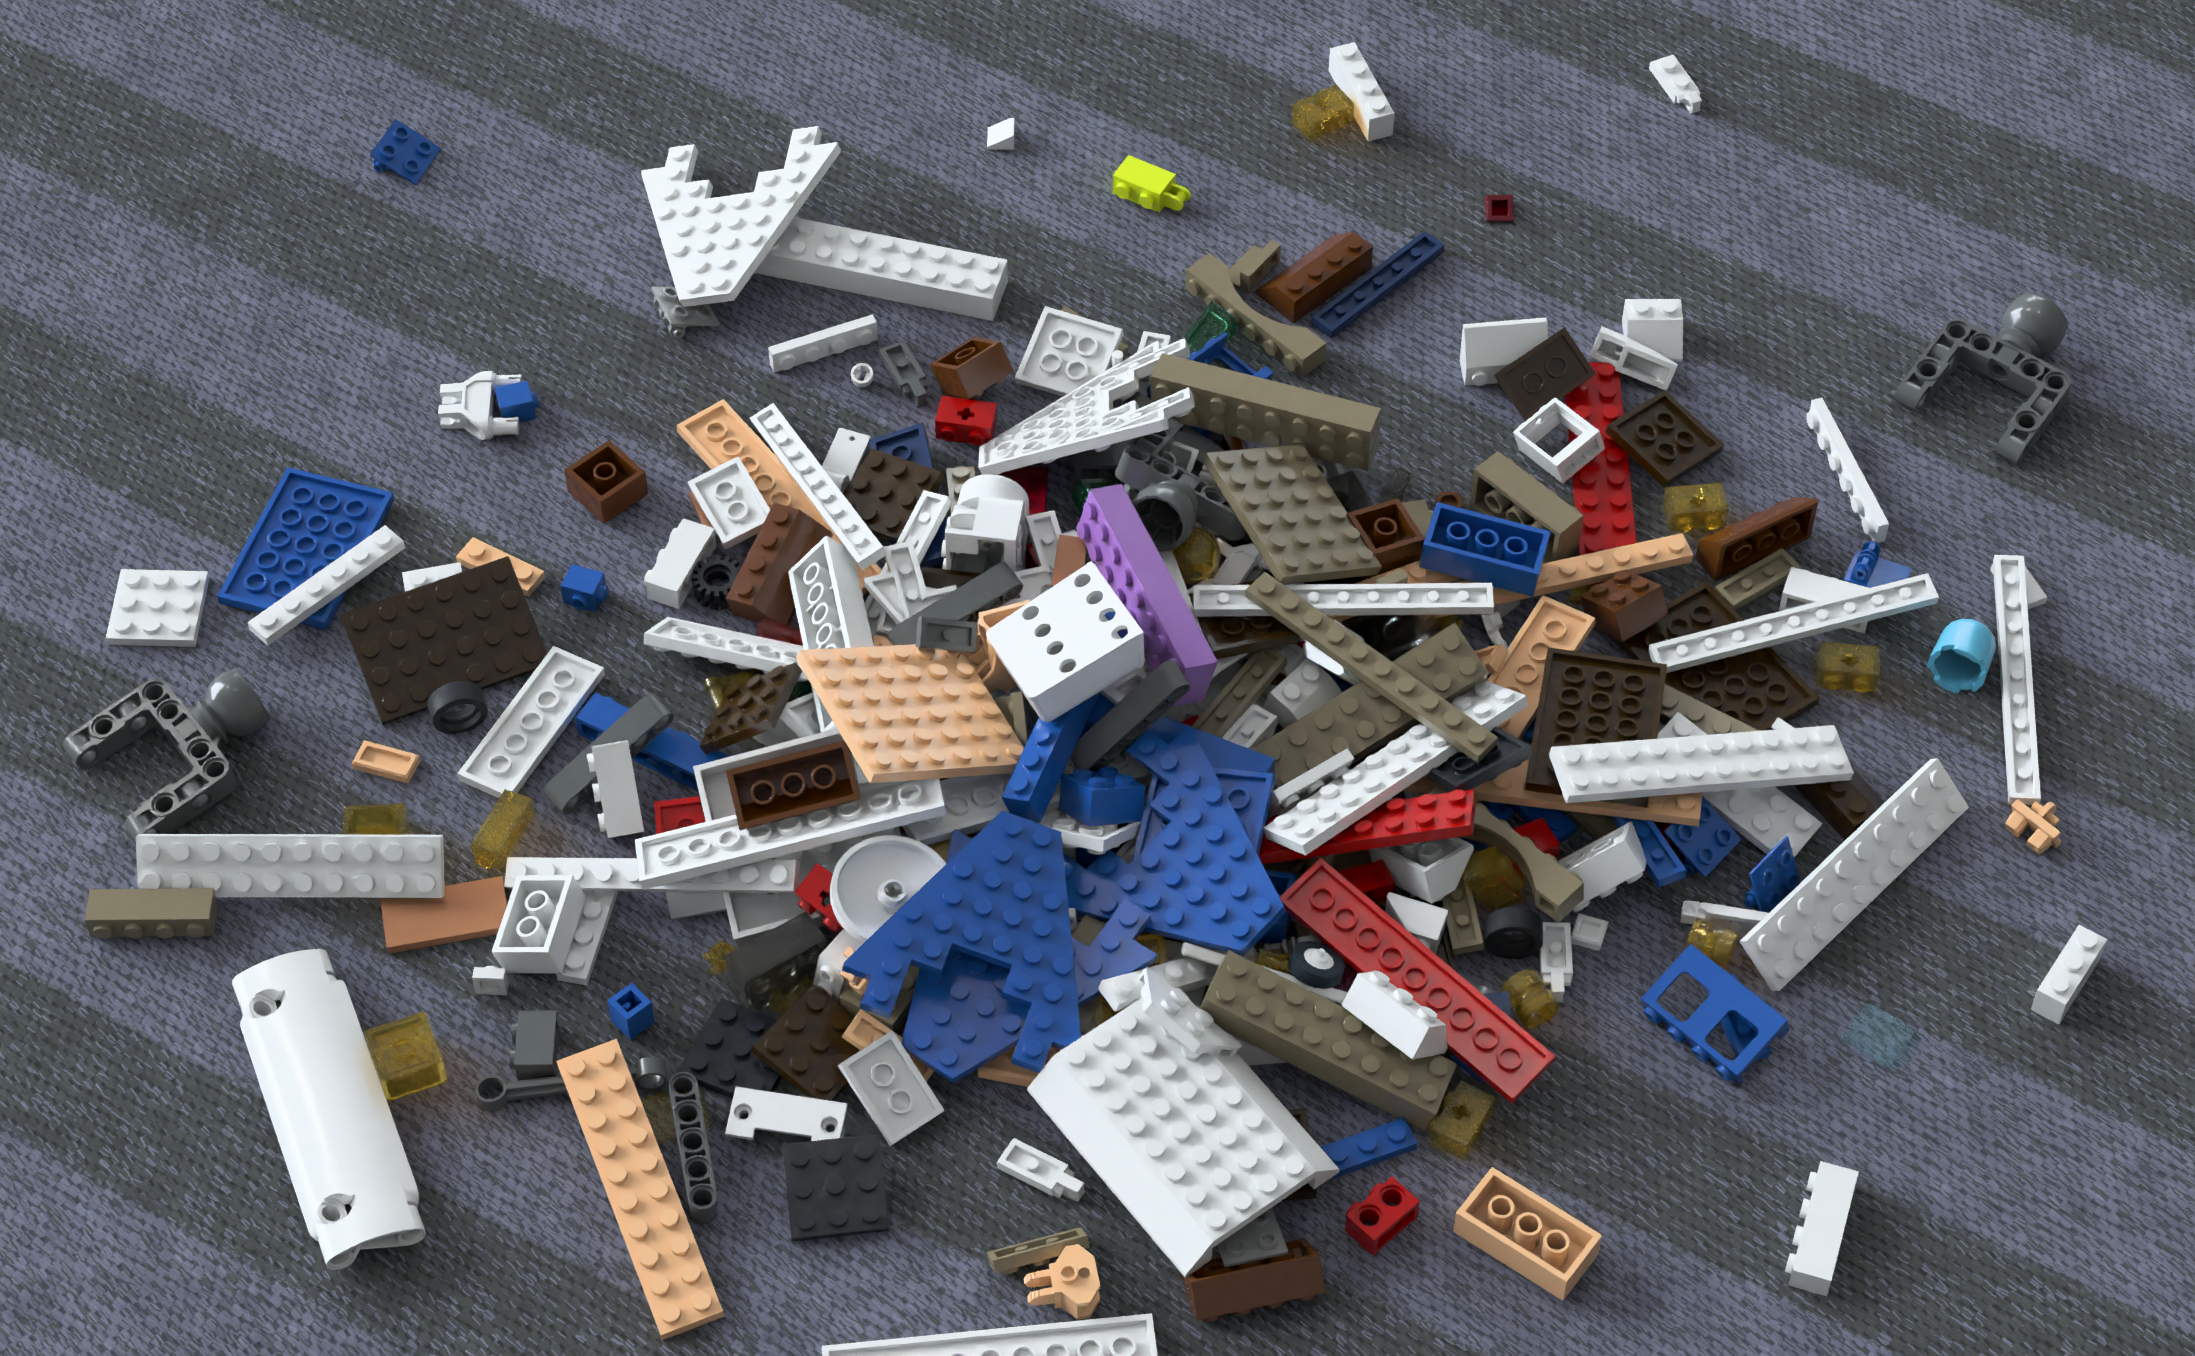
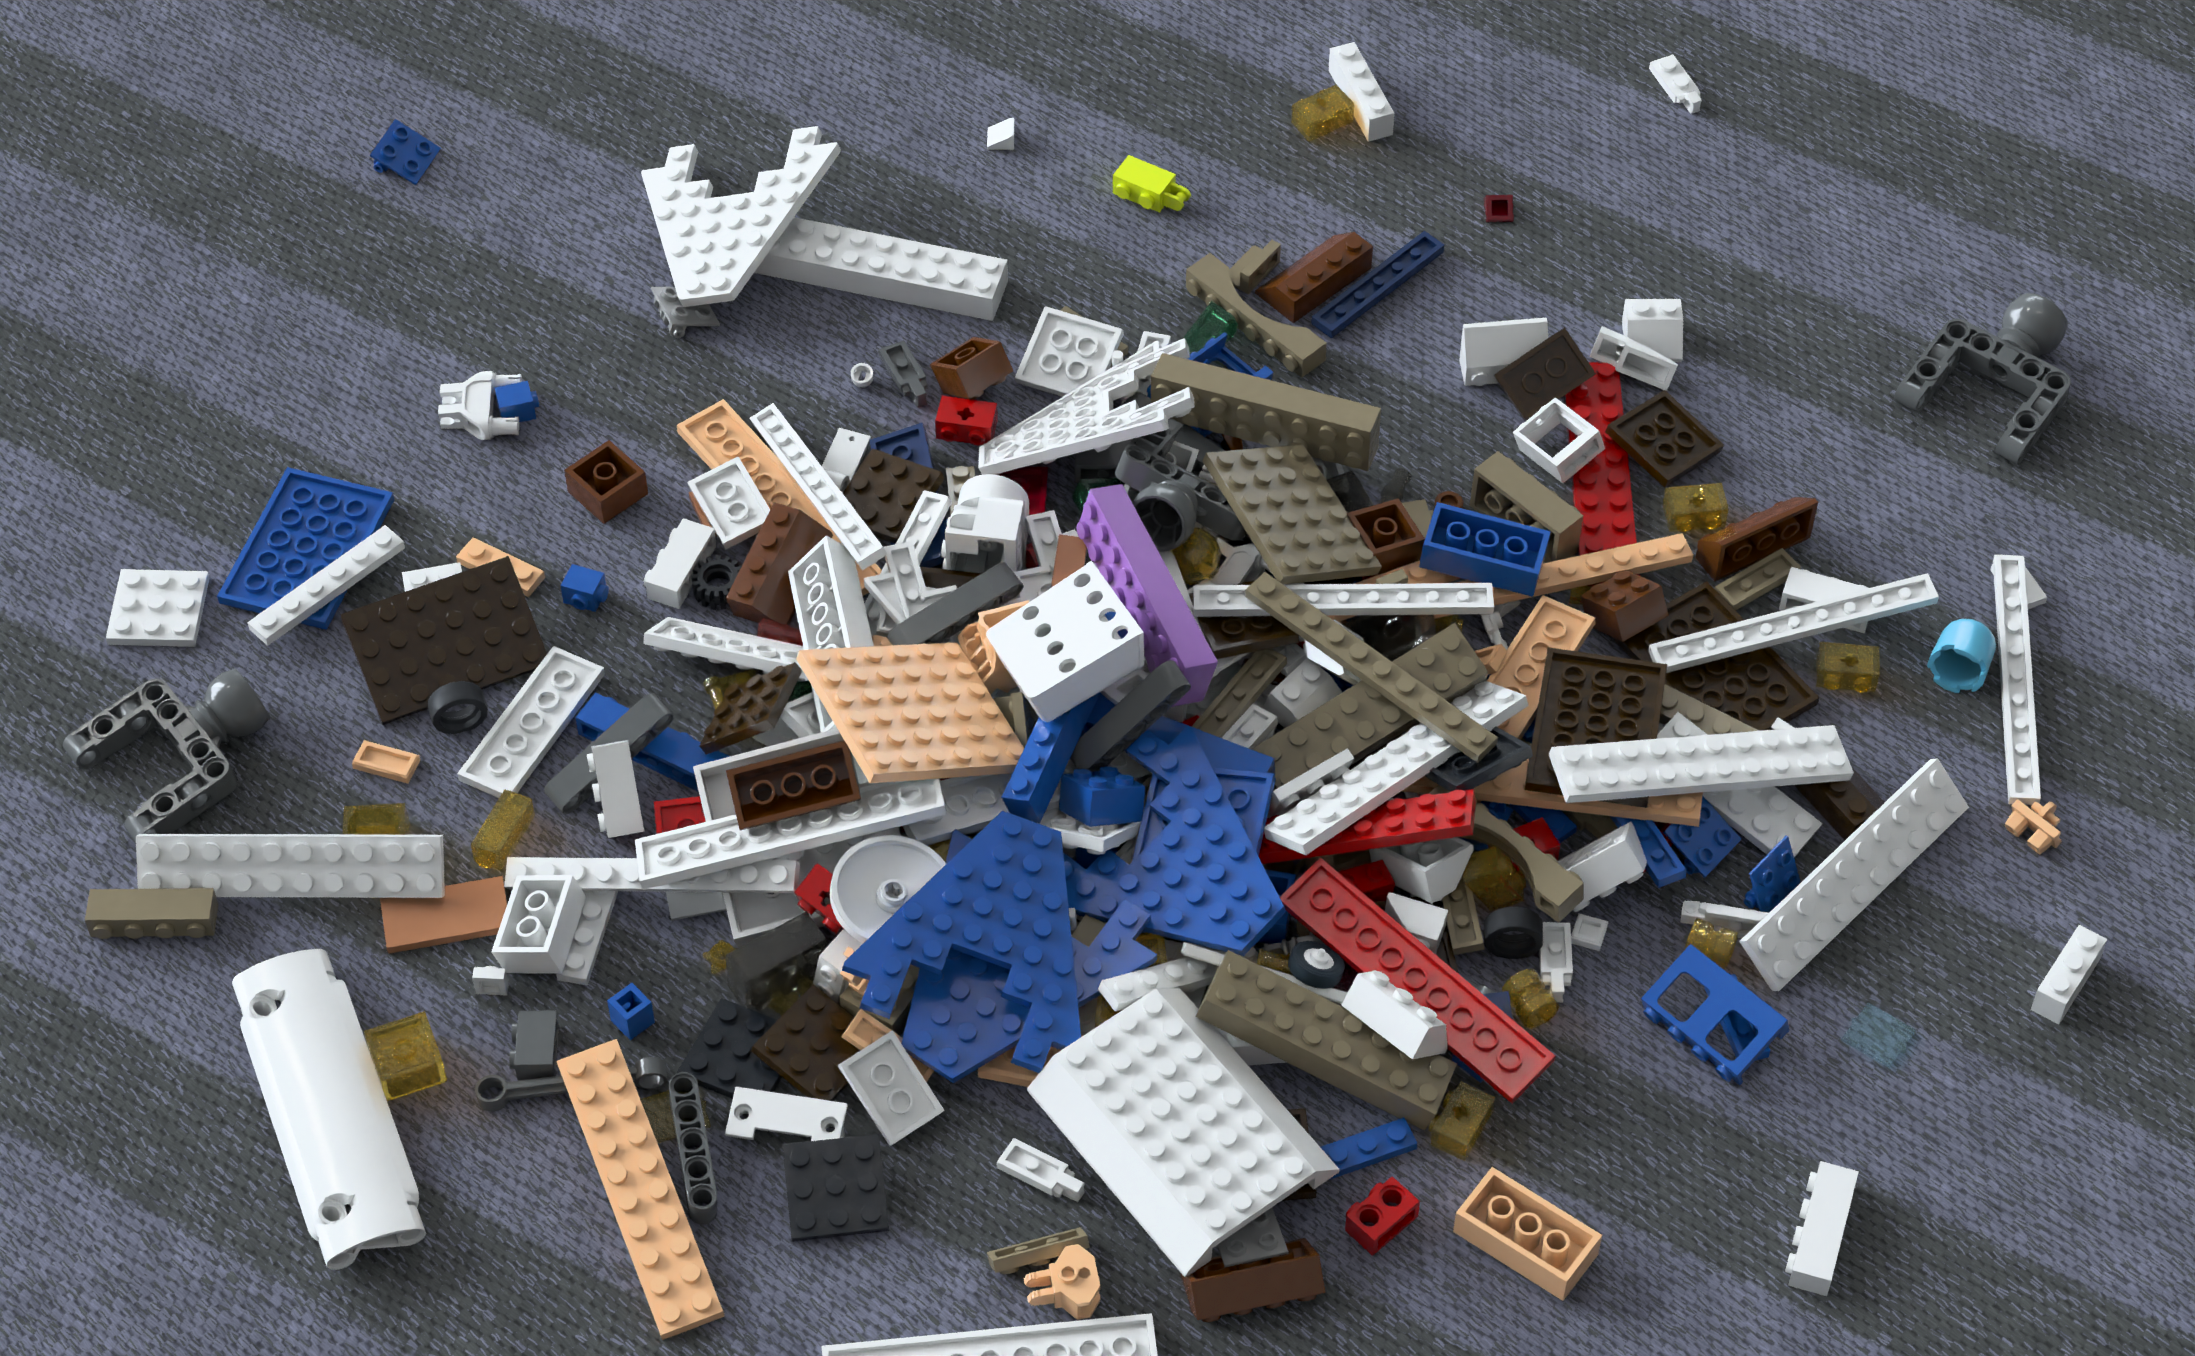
white plate [768,314,878,373] -> none
dark grey plate [916,616,978,653] -> none
white wing [1138,967,1242,1056] -> none
white plate [1807,398,1889,543] -> none
blue hinge [1843,540,1912,588] -> none

